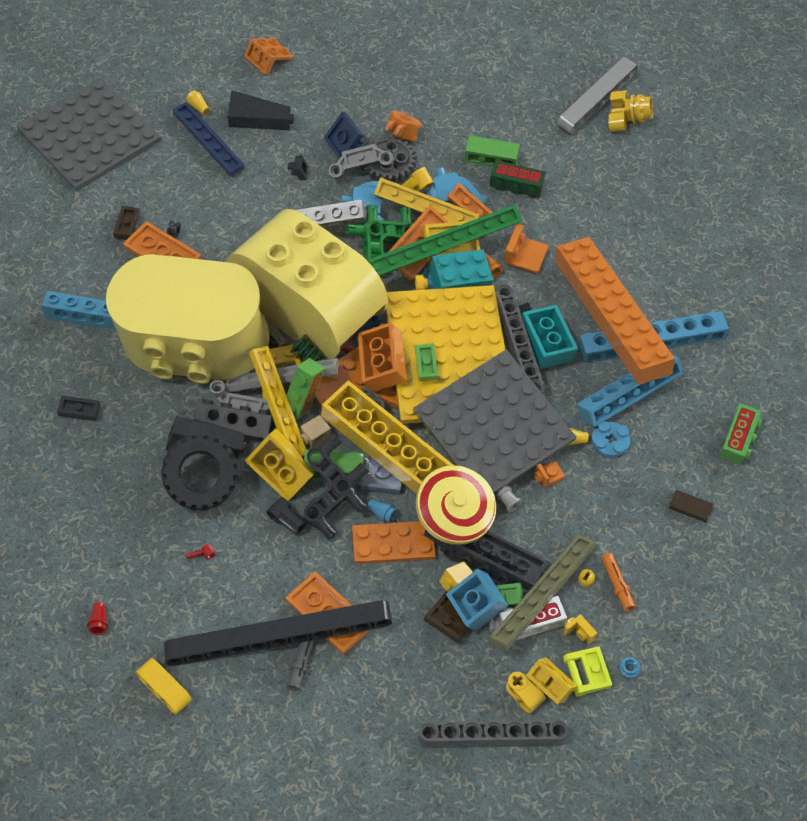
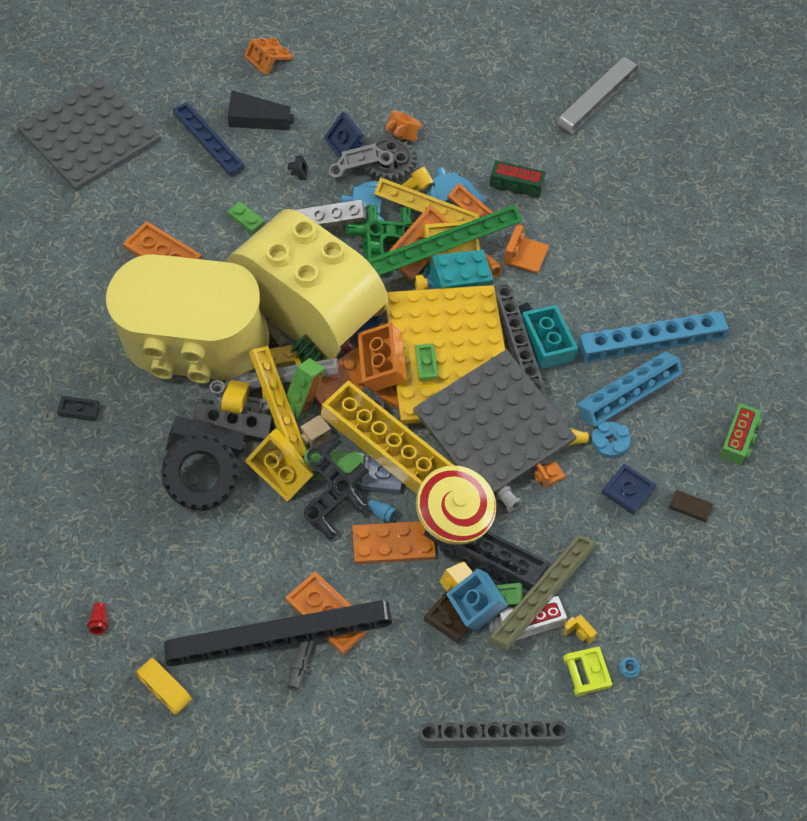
dark azure brick [42,291,116,330] -> none
dark brown plate [113,206,140,239] -> none
black bush [167,220,181,238] -> none
yellow cone [186,90,210,115] -> none
red hand [186,544,216,559] -> none
black piece [266,497,307,535] -> none
bright green brick [465,135,520,166] -> none
yellow piece [506,672,546,714] -> none
yellow brick [526,657,577,705] -> none
orange brick [555,237,675,385] -> none
yellow hinge [578,569,595,587] -> none
orange pin [601,553,636,612] -> none
yellow beam [609,90,653,132] -> none
none -> yellow beam [221,380,250,414]
none -> bright green plate [227,201,265,234]
none -> dark blue plate [601,463,657,515]

